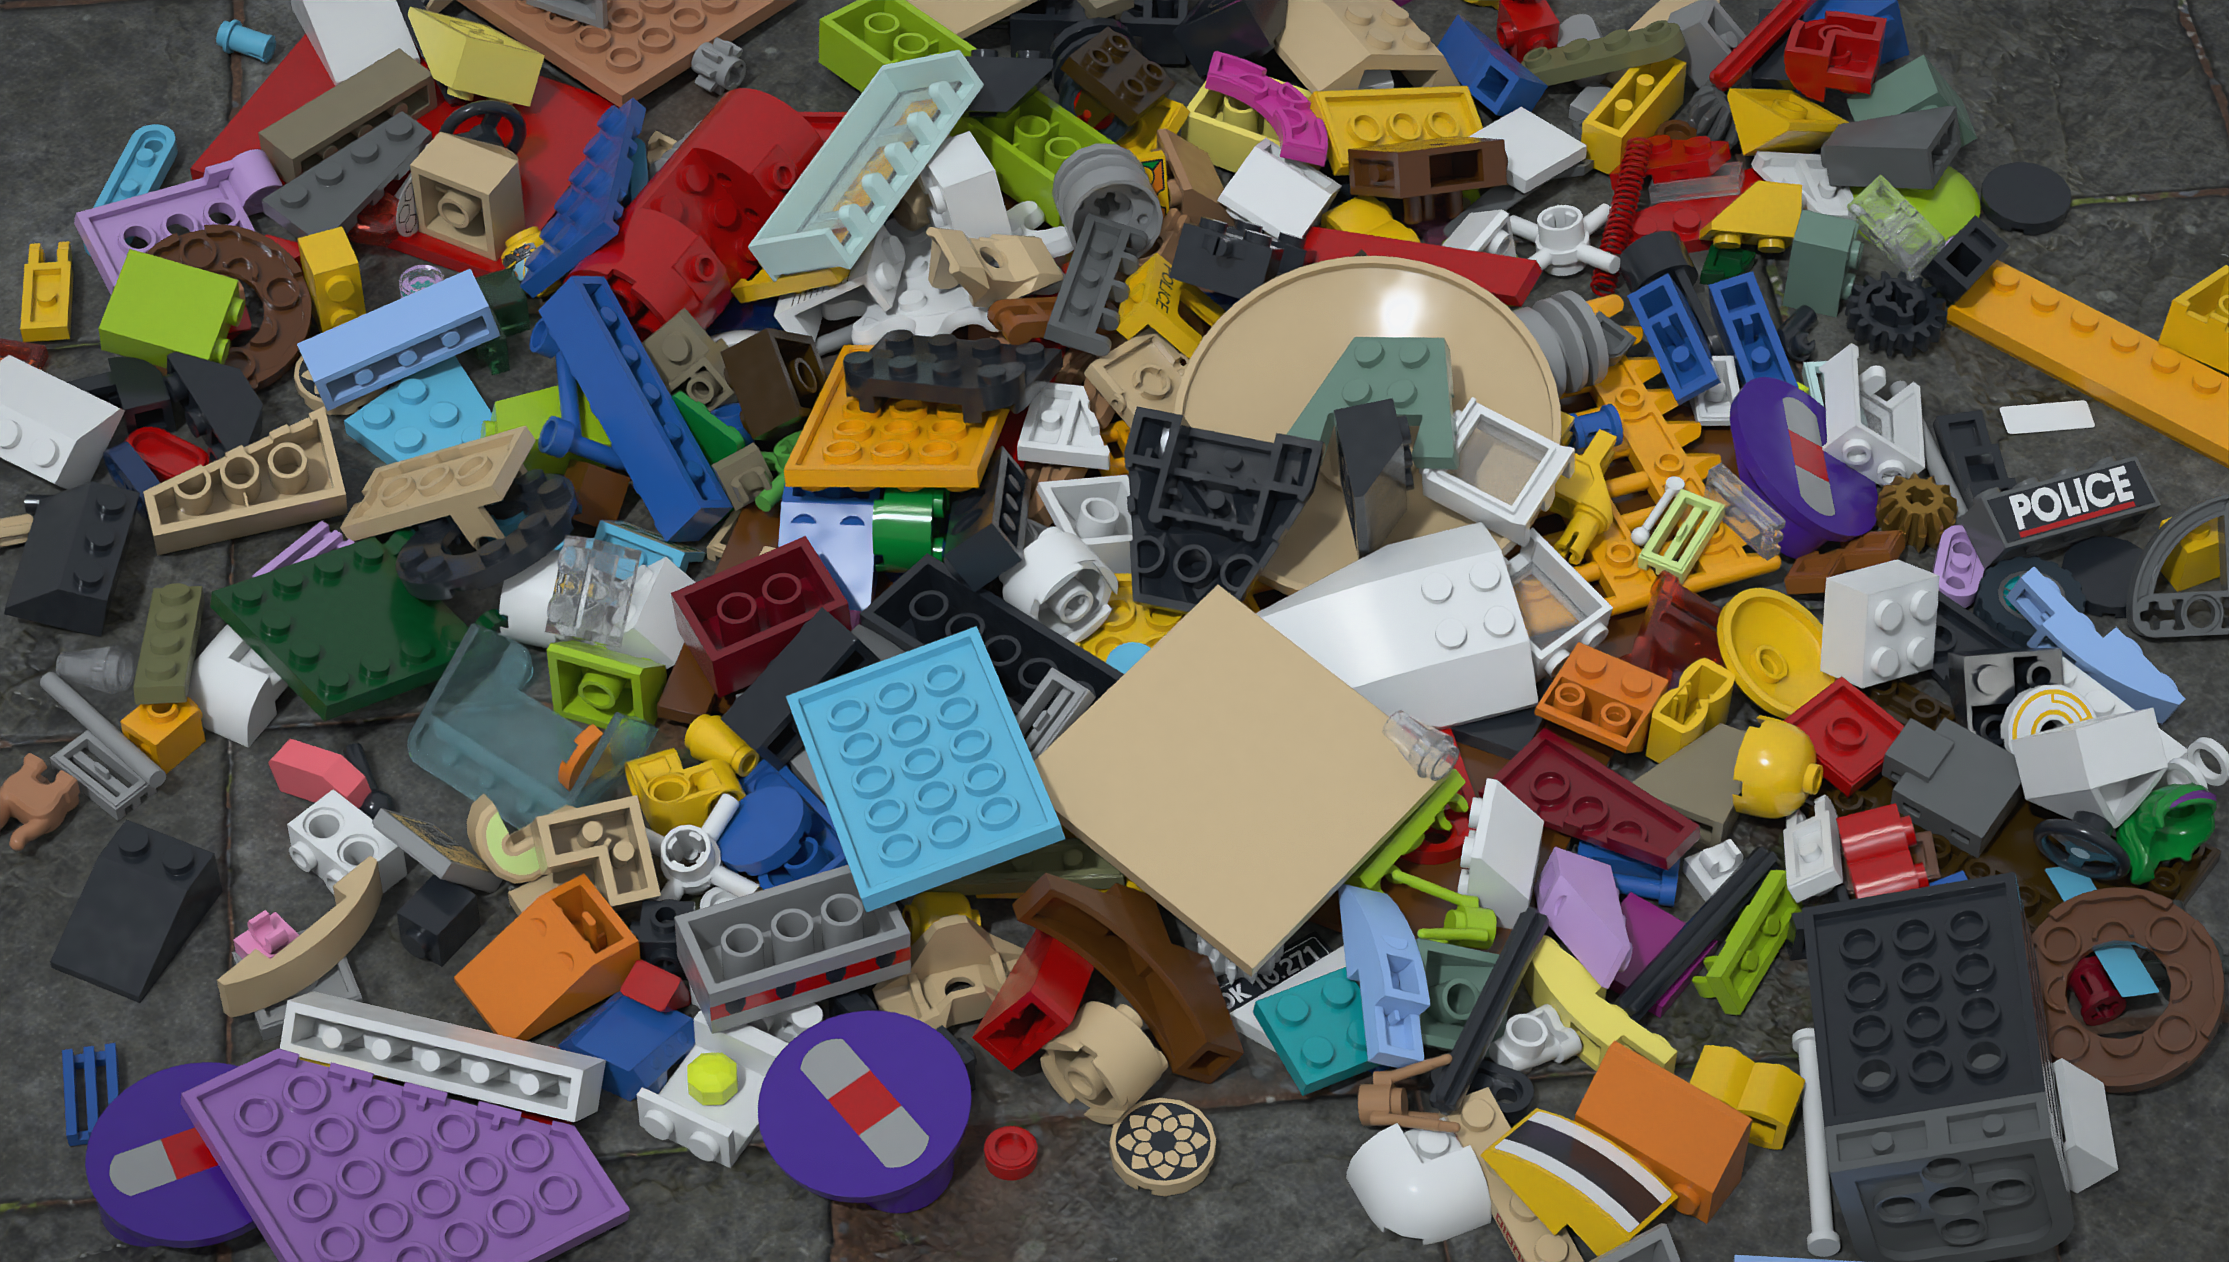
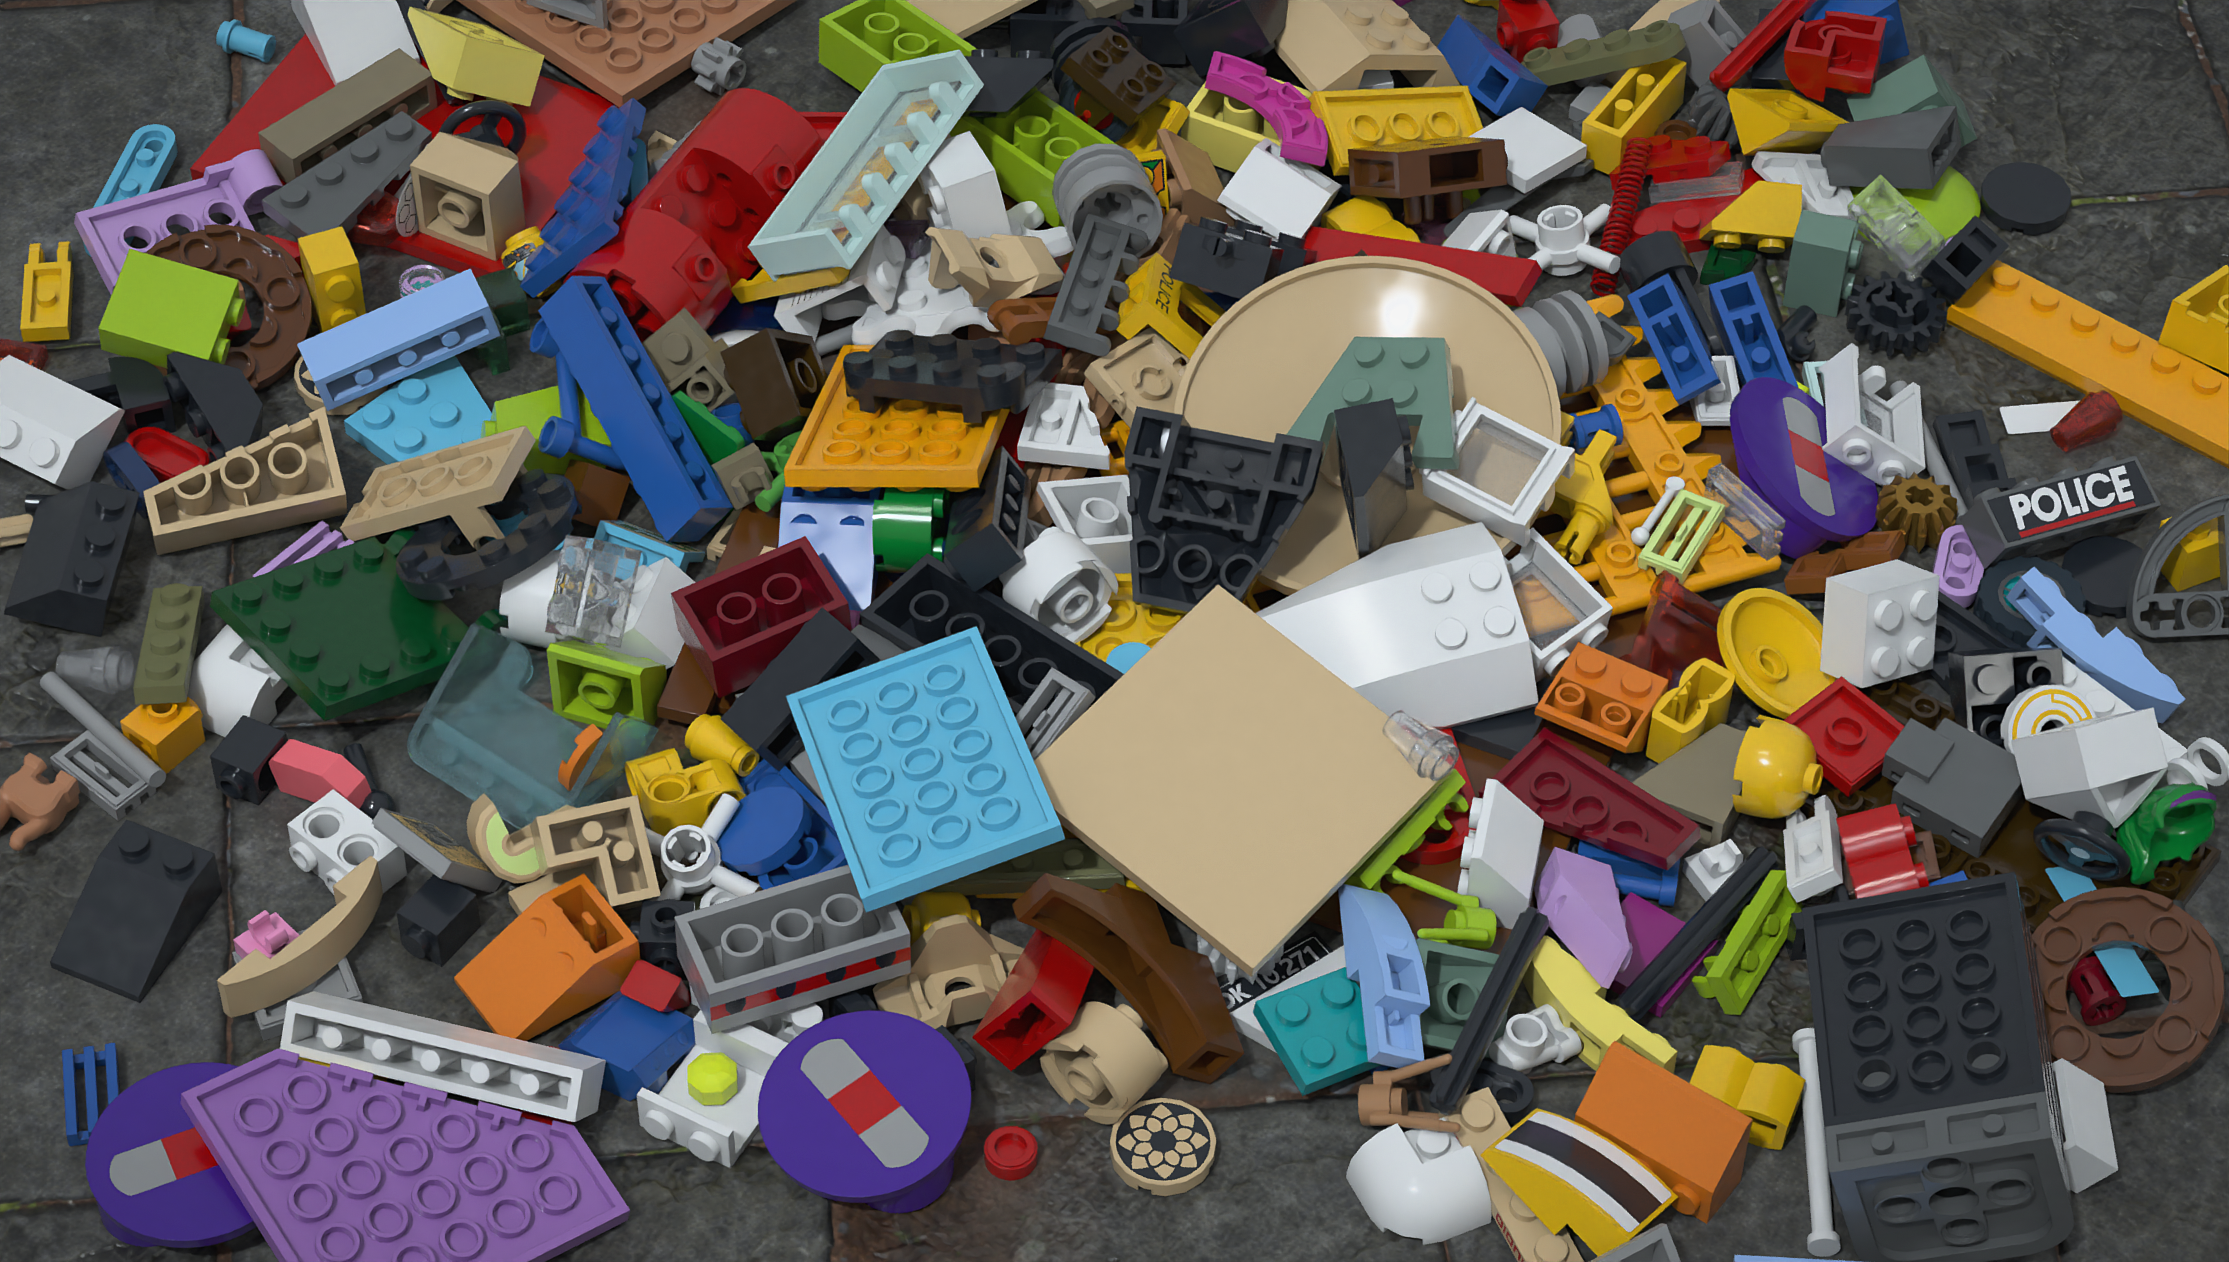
none -> black brick [210,715,287,806]
none -> clear purple tile [884,220,929,259]
none -> clear red cone [2050,390,2123,452]

